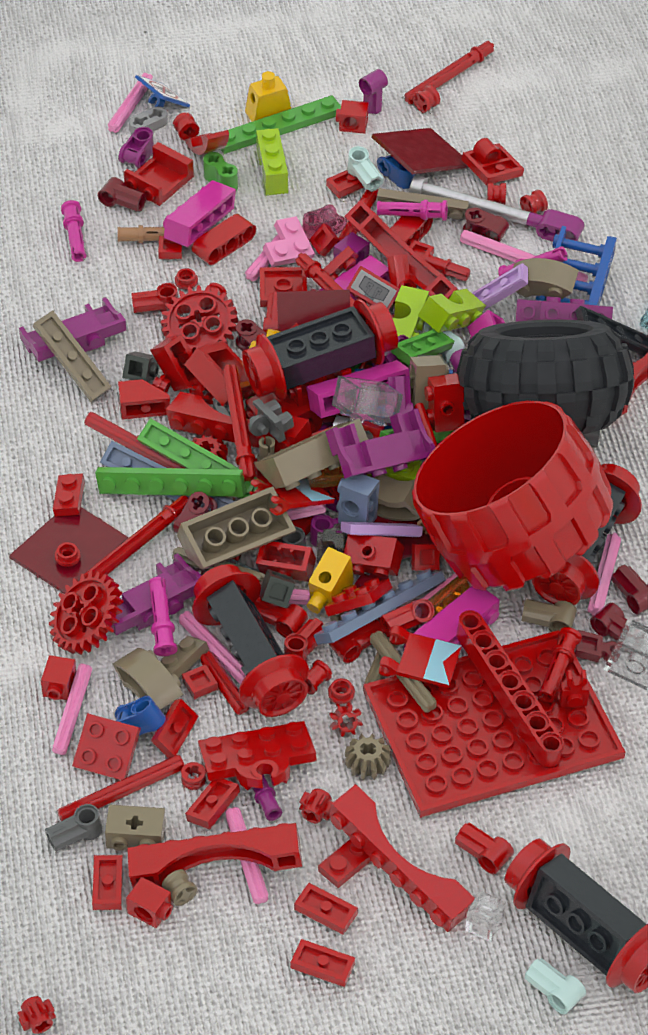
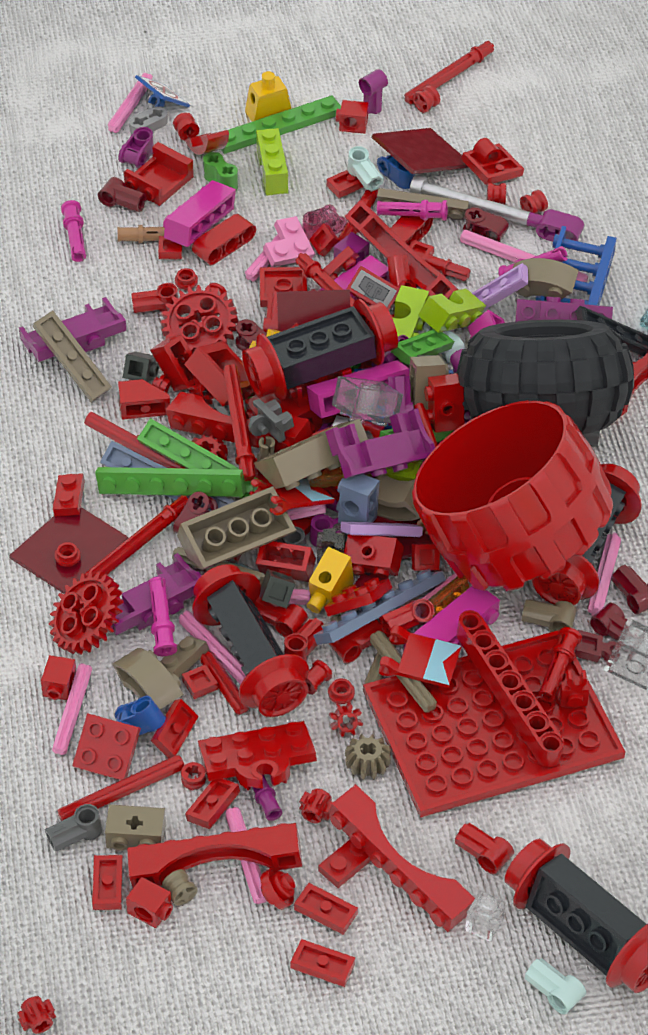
none -> red plate [260,868,296,910]

